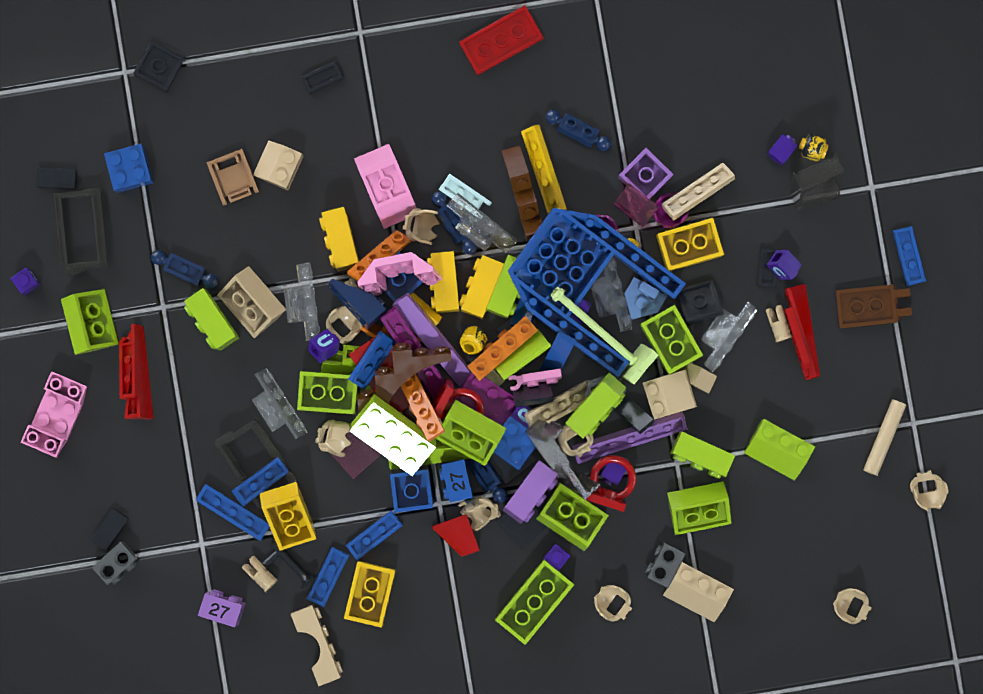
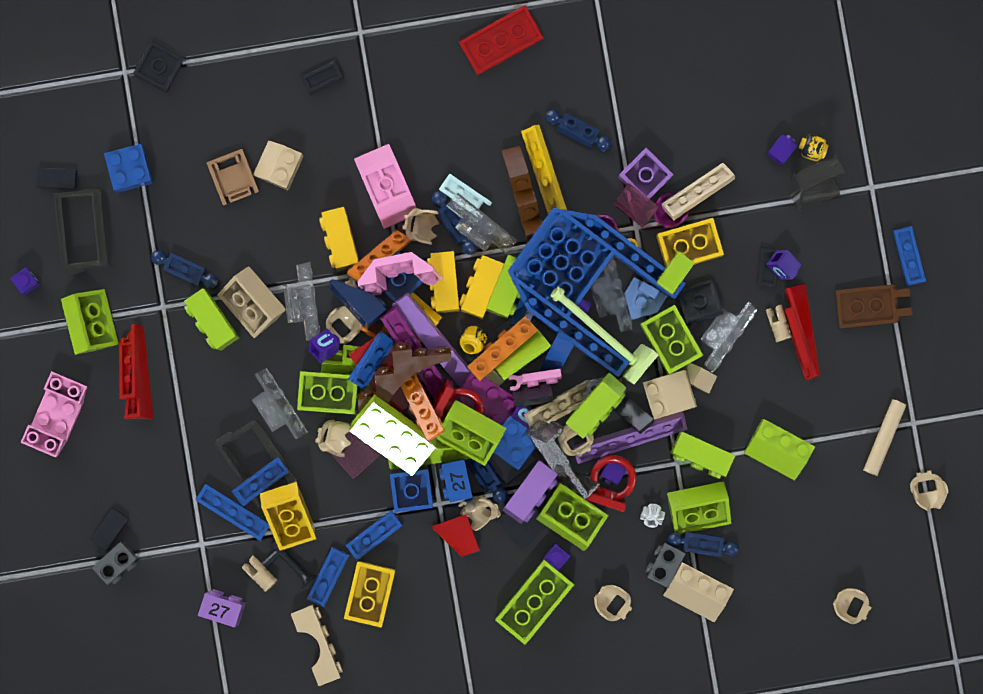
none -> white gear [640,504,665,528]
none -> lime tile [656,251,695,294]
none -> dark blue plate [667,532,739,557]

